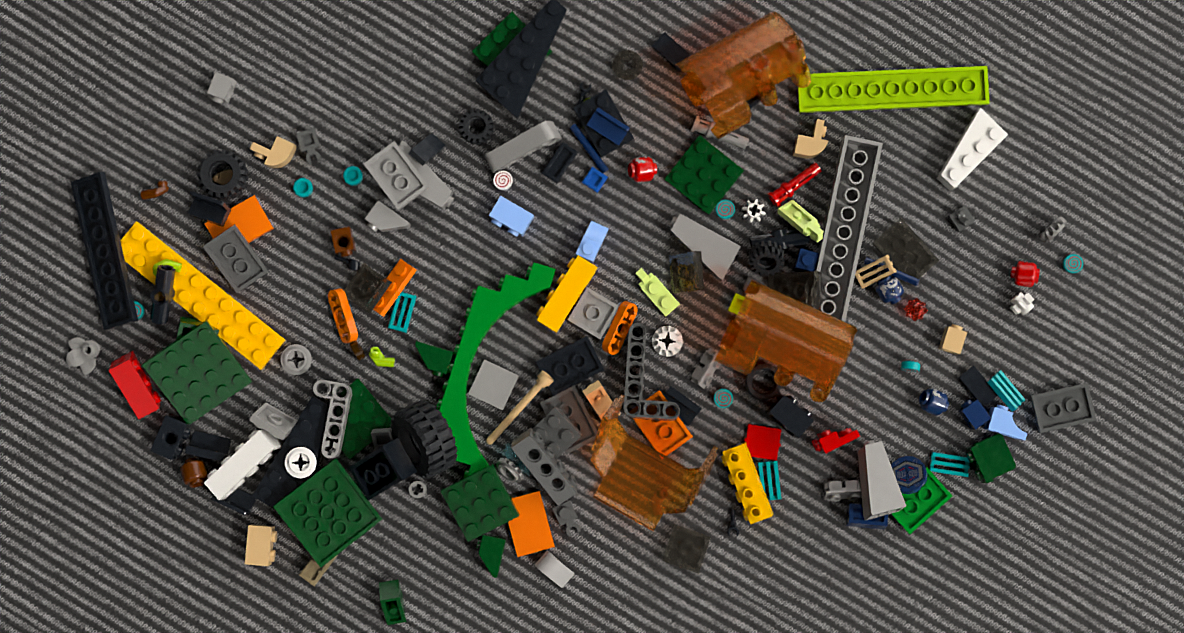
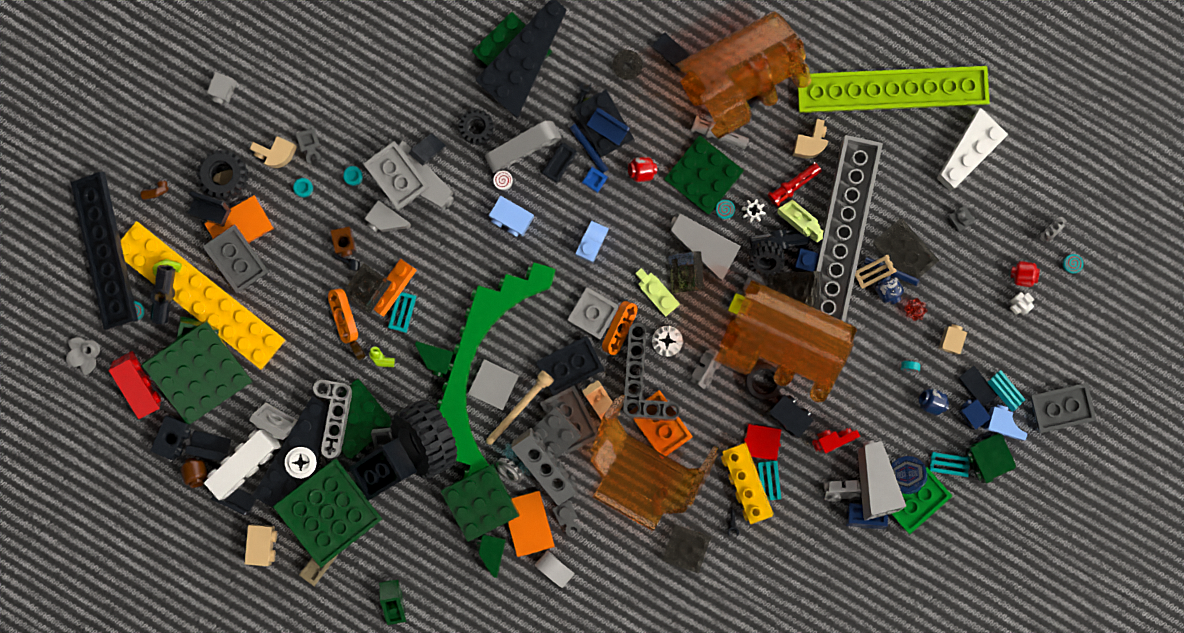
light grey gear [281,344,312,375] -> none
light grey bush [409,481,427,498] -> none
yellow brick [536,255,598,333] -> none
black panel [664,386,702,426] -> none
teal tile [713,389,733,408] -> none

